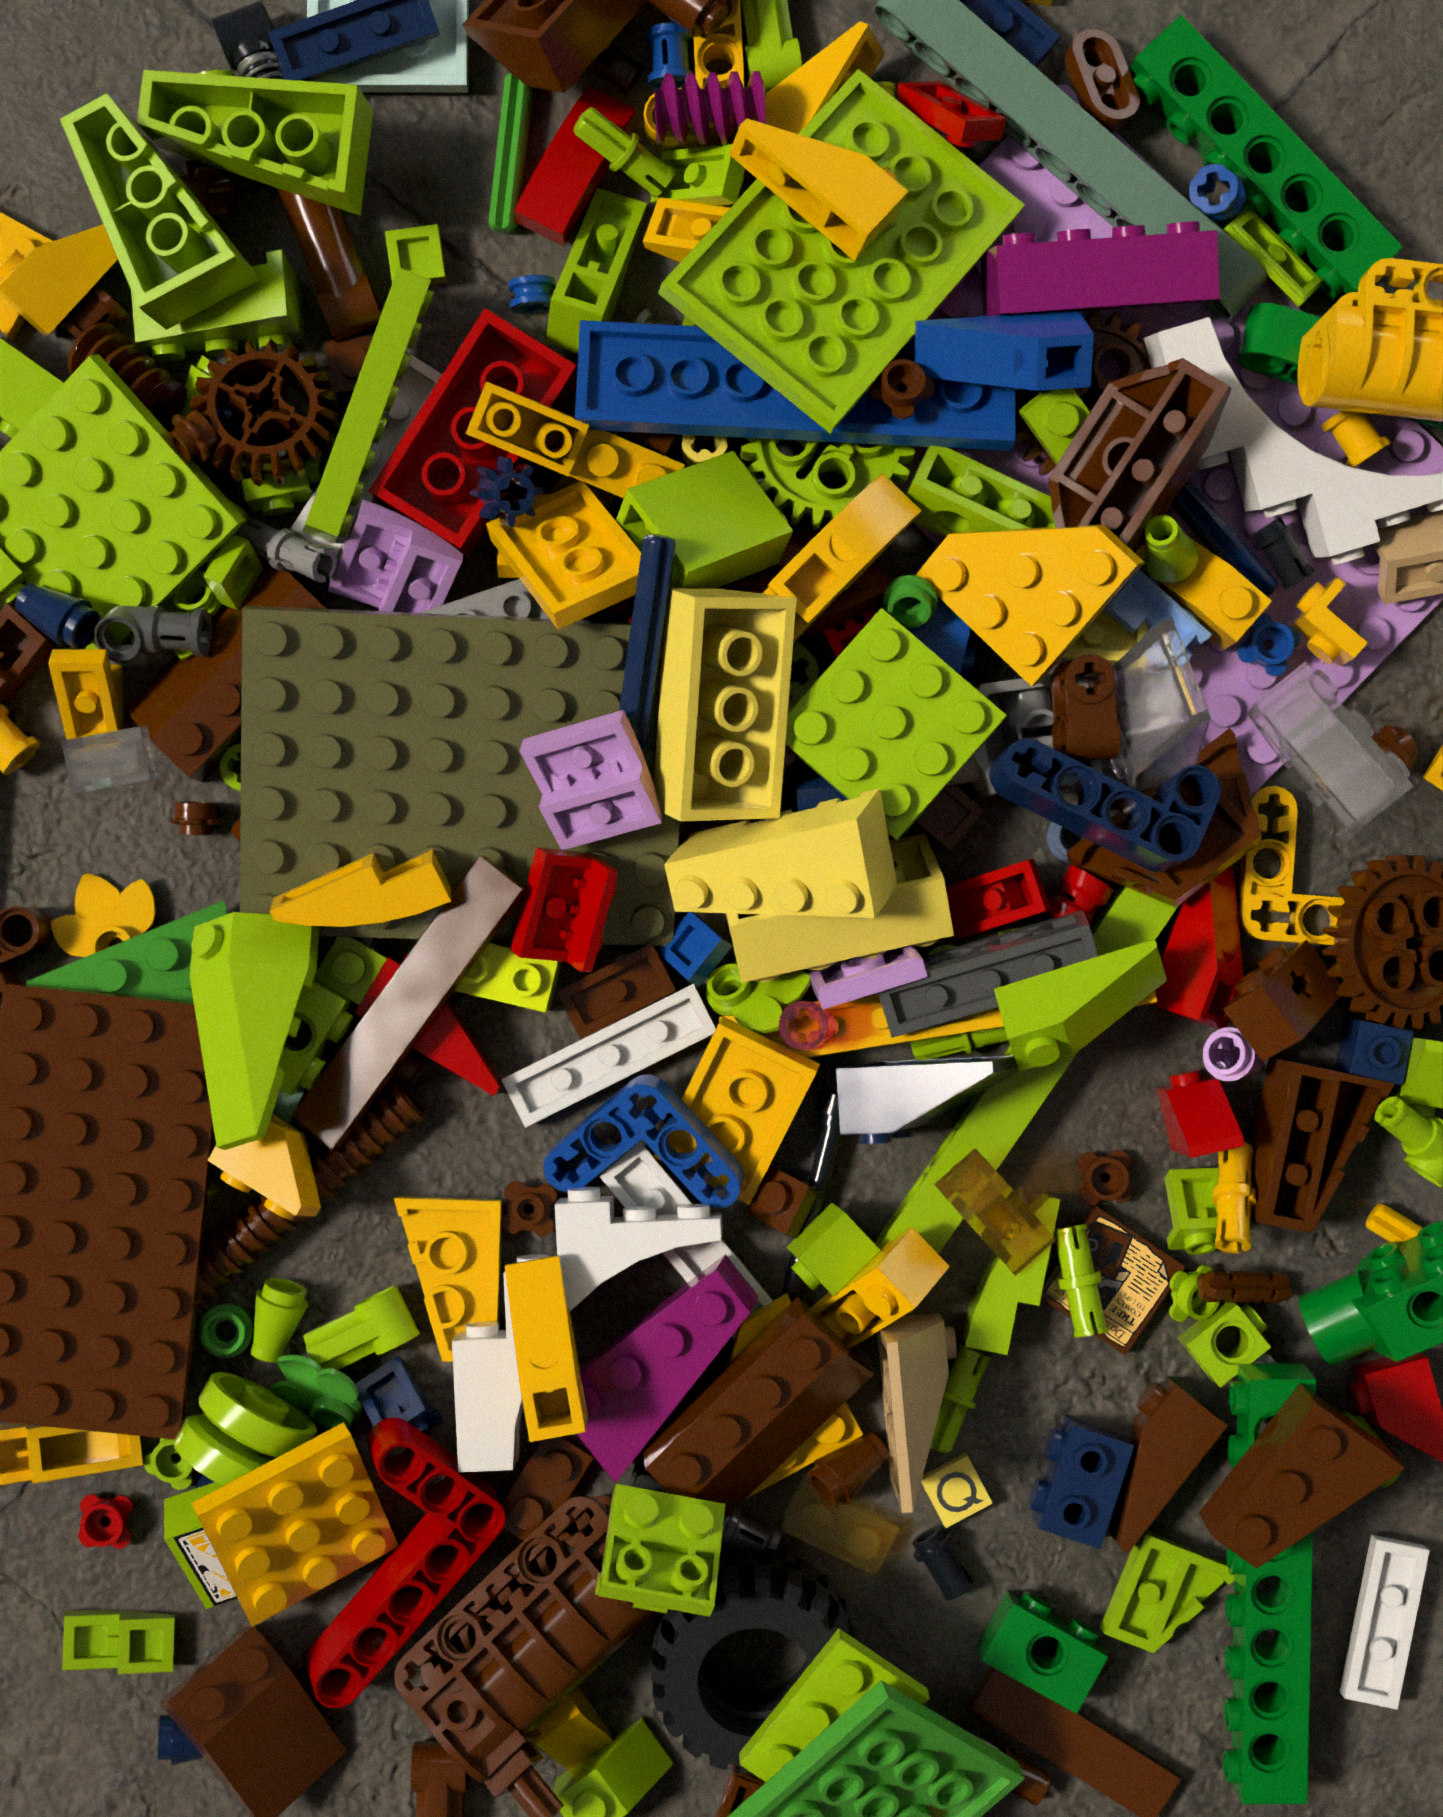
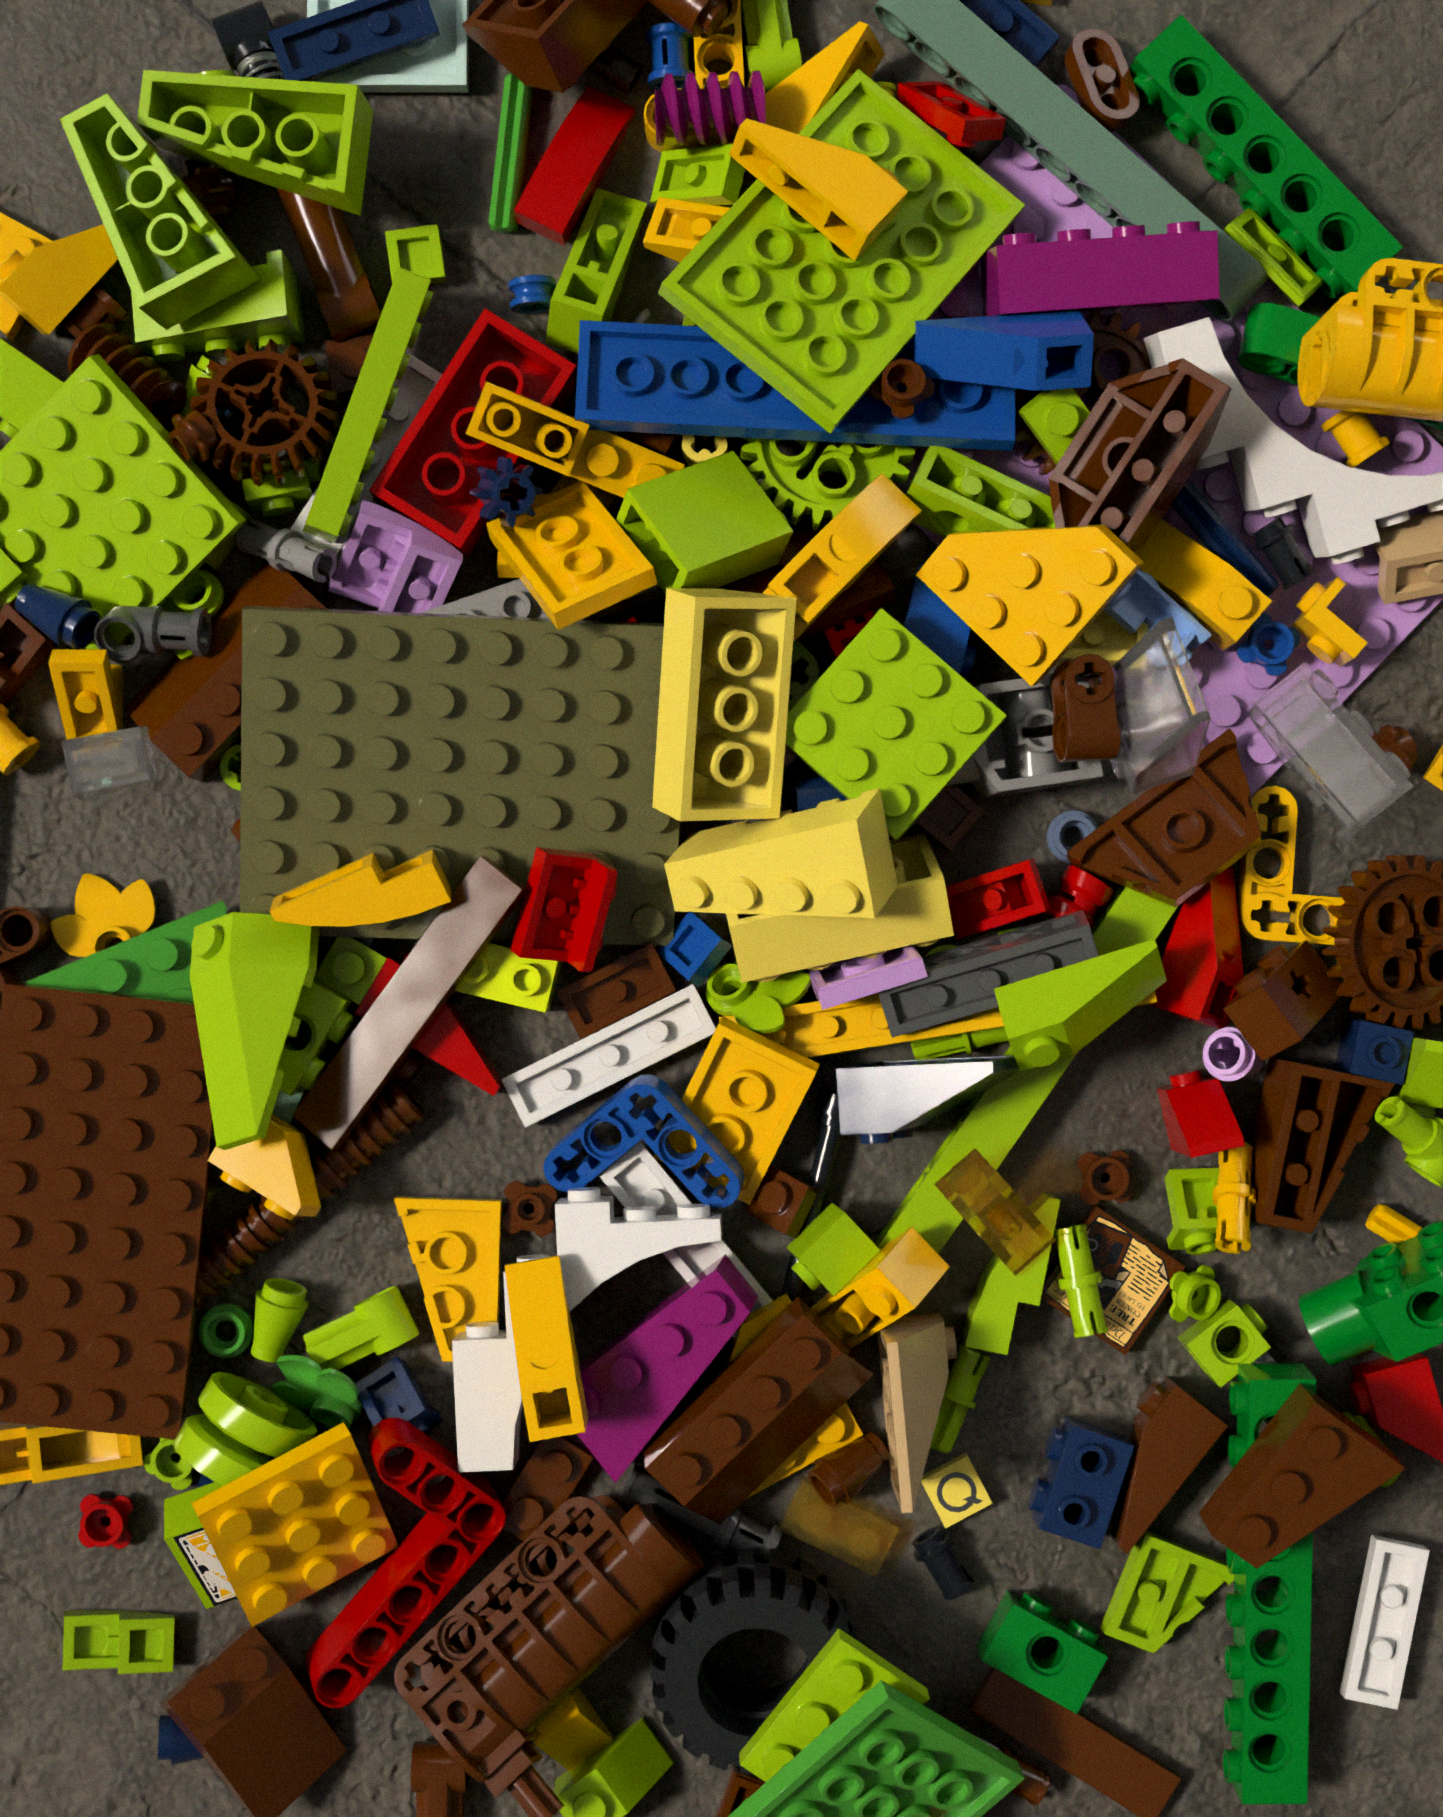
reddish brown plate [168,801,222,835] -> none
lime plate [203,534,264,610] -> none
lavender slope [520,710,663,850] -> none
lime axle [573,107,675,198] -> none
lime plate [595,1484,725,1617] -> none
dark blue axle [619,534,676,753] -> none
clear pink bush [778,1001,836,1050] -> none
bright green plate [883,575,938,628] -> none
dark blue beam [989,738,1221,873] -> none
lime cone [1144,515,1199,584] -> none
blue bush [1189,164,1246,221] -> none
reddish brown axle [1196,1270,1293,1303] -> none

